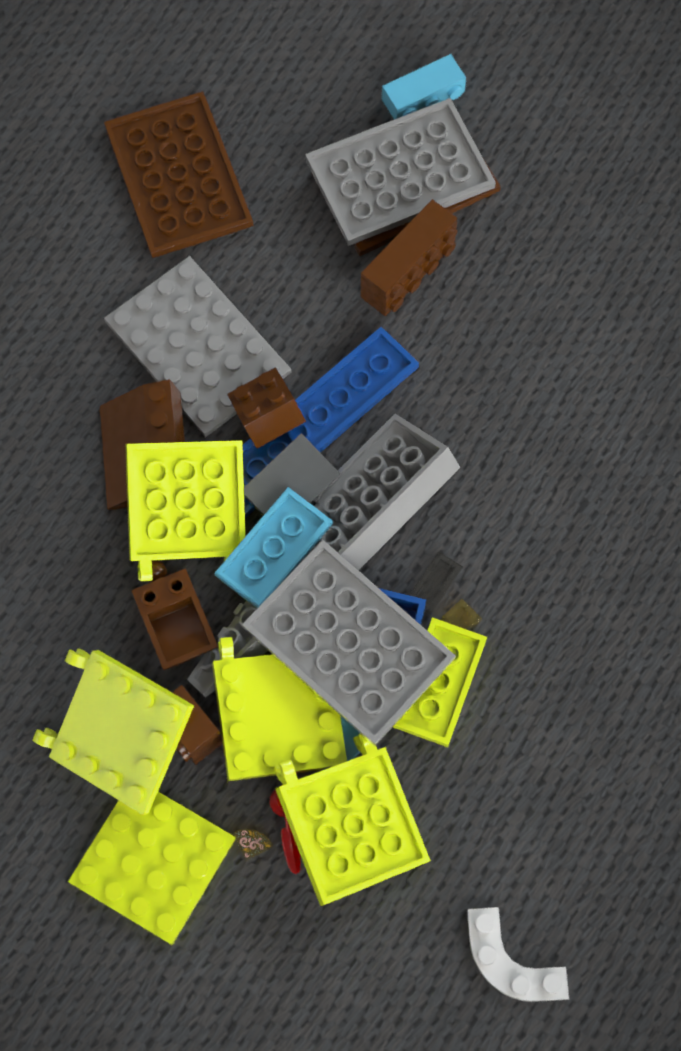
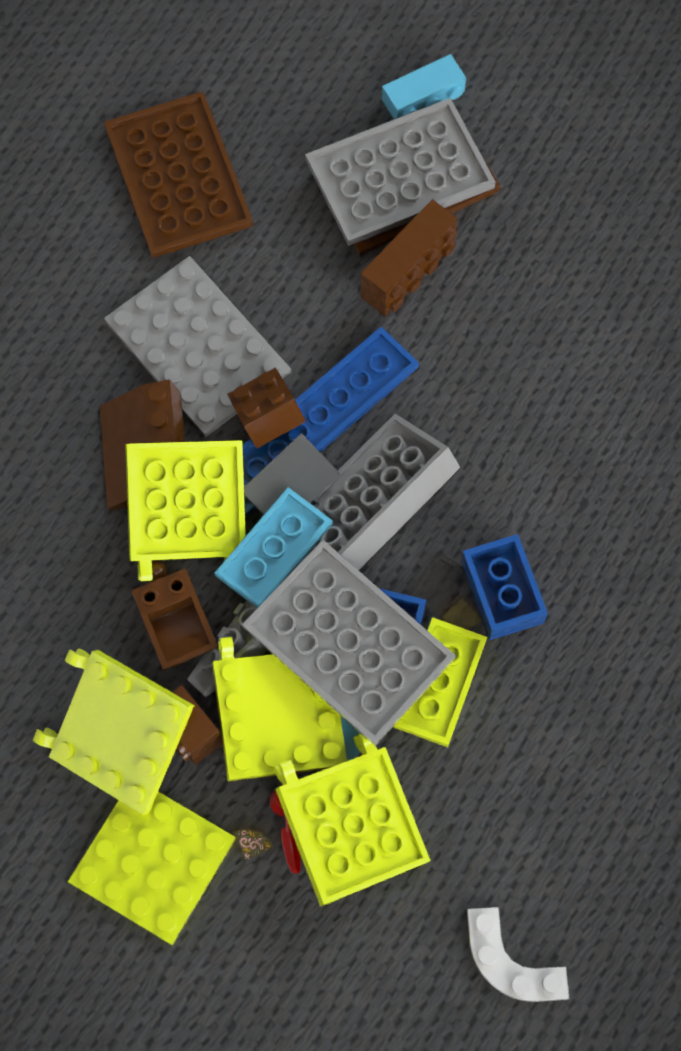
none -> blue brick [461,534,548,640]

